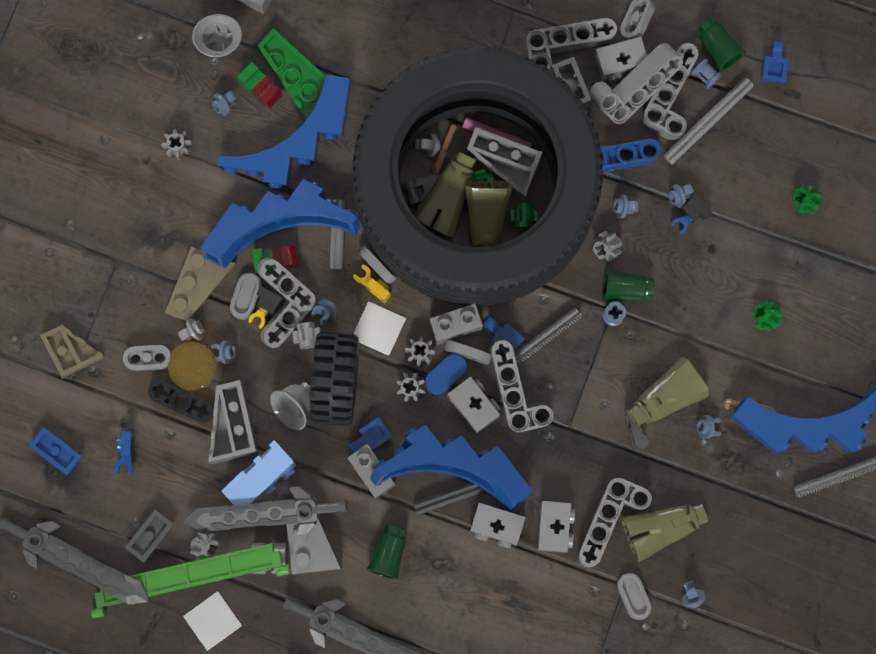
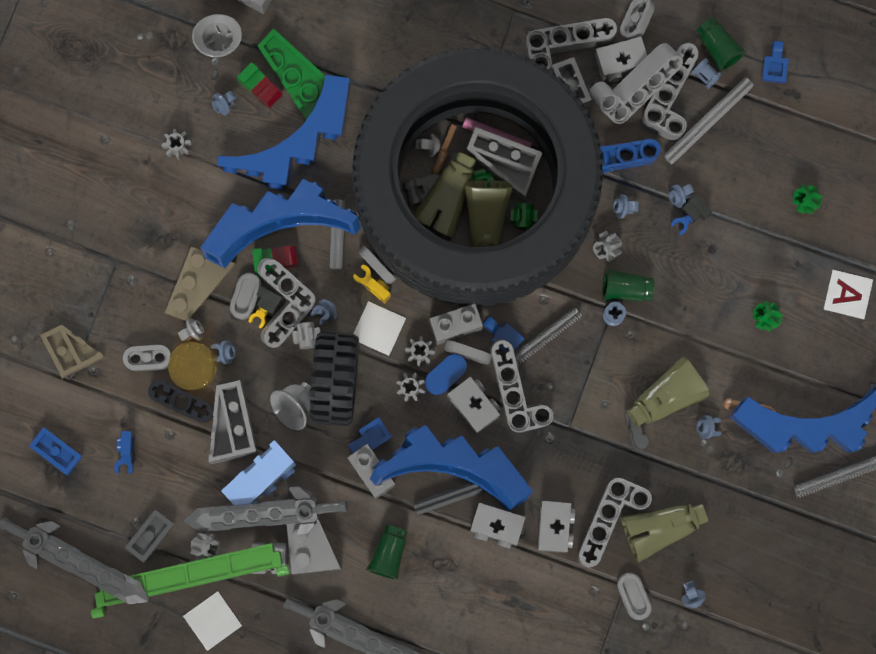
none -> white sticker [824,270,873,319]

